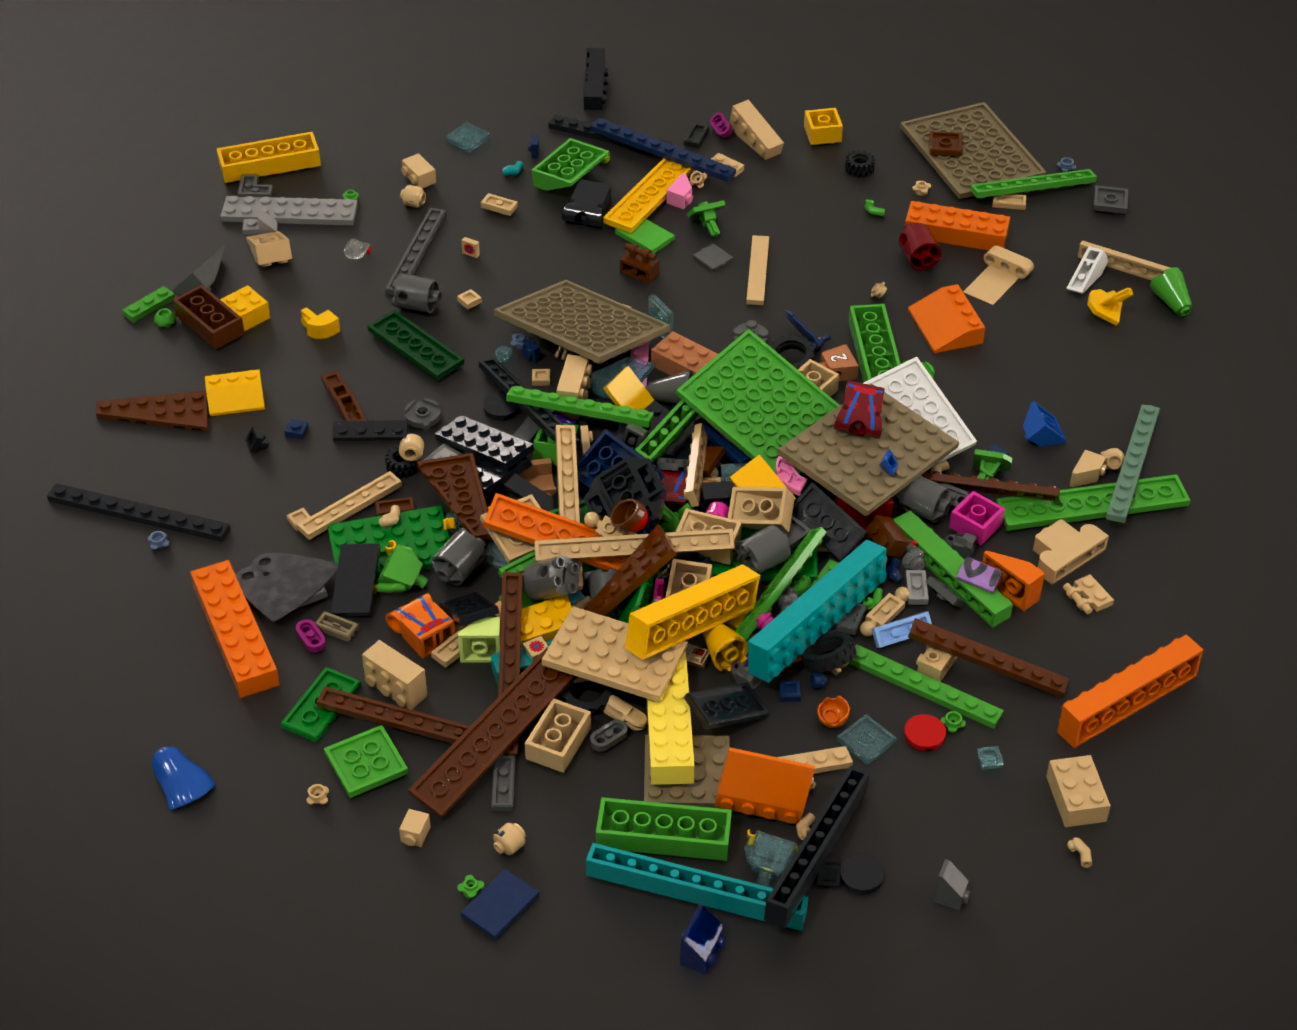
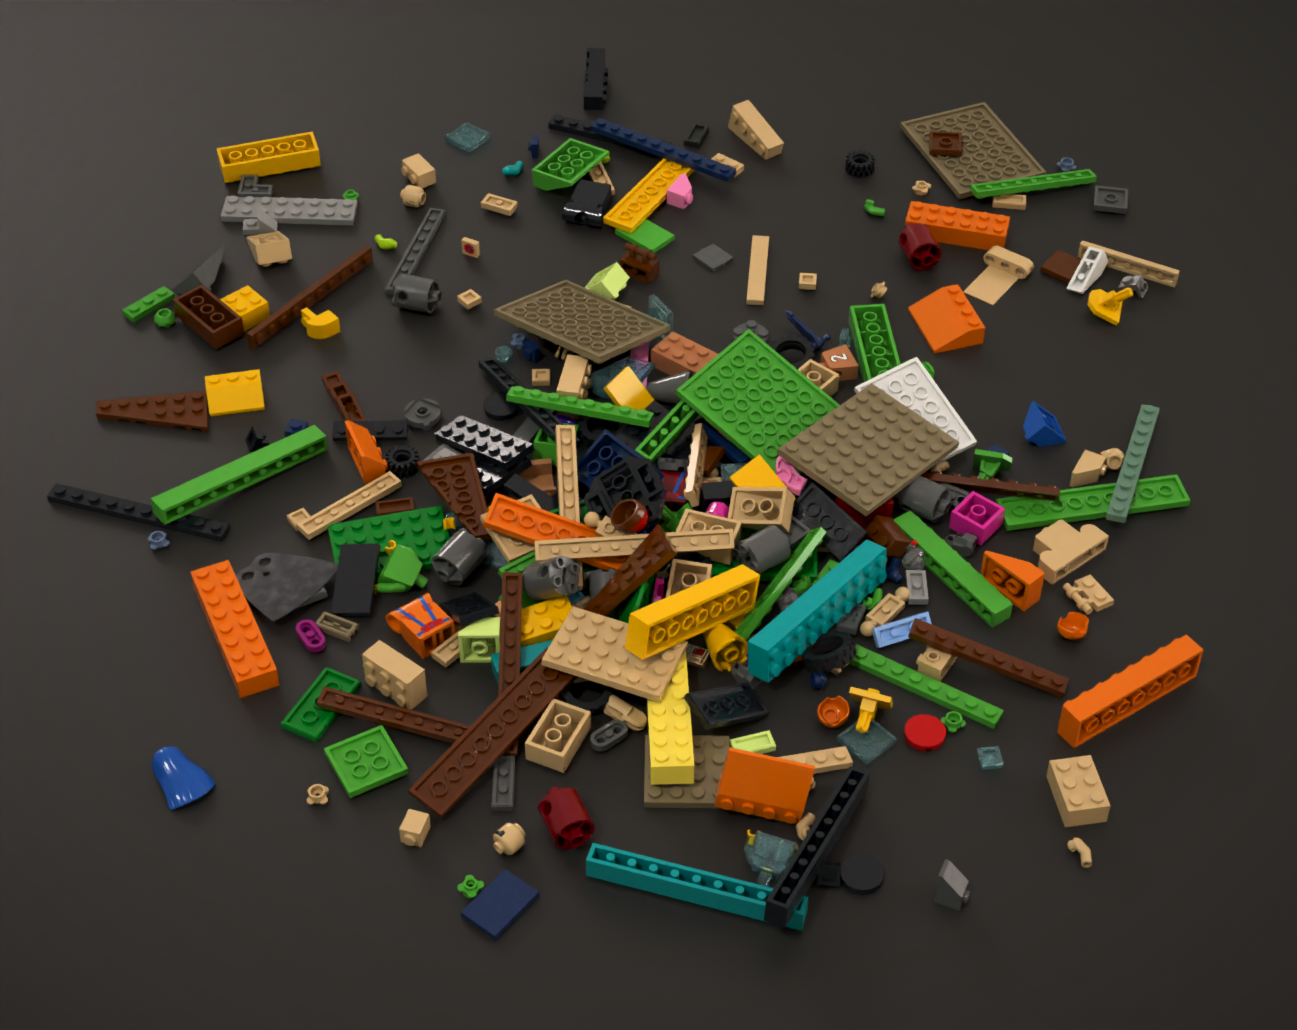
clear animal [344,238,371,259] -> none
dark green plate [368,309,464,381] -> none
tan arm [379,505,400,527] -> none
tan head [399,434,424,462] -> none
tan tile [523,636,549,661] -> none
tan plate [580,425,593,455] -> none
bright green brick [596,797,732,861] -> none
dark grey slope [622,423,649,450] -> none
clear blue slope [680,904,726,974] -> none
bright green piece [687,200,725,238] -> none
tan plate [689,170,707,188] -> none
magenta plate [710,113,733,138] -> none
dark pink plate [756,612,774,629] -> none
dark blue tile [779,681,801,702] -> none
yellow brick [804,108,843,145] -> none
dark red piece [834,380,885,439] -> none
blue slope [879,449,898,476] -> none
dark grey plate [926,576,966,608] -> none
medium lavender slope [956,557,1002,593] -> none
bright green cone [1150,267,1192,316] -> none
none -> bright green brick [151,425,328,525]
none -> reddish brown plate [247,245,373,349]
none -> orange slope [345,420,388,484]
none -> lime arm [374,234,397,250]
none -> dark red cylinder [537,786,595,850]
none -> yellowish green slope [585,262,630,300]
none -> tan plate [588,161,615,196]
none -> yellowish green tile [729,730,776,754]
none -> tan plate [799,273,817,290]
none -> clear light blue plate [838,328,852,347]
none -> yellow piece [849,687,893,734]
none -> reddish brown tile [1040,250,1081,284]
none -> orange hair [1057,612,1089,640]
none -> flat silver bracket [1118,275,1148,298]

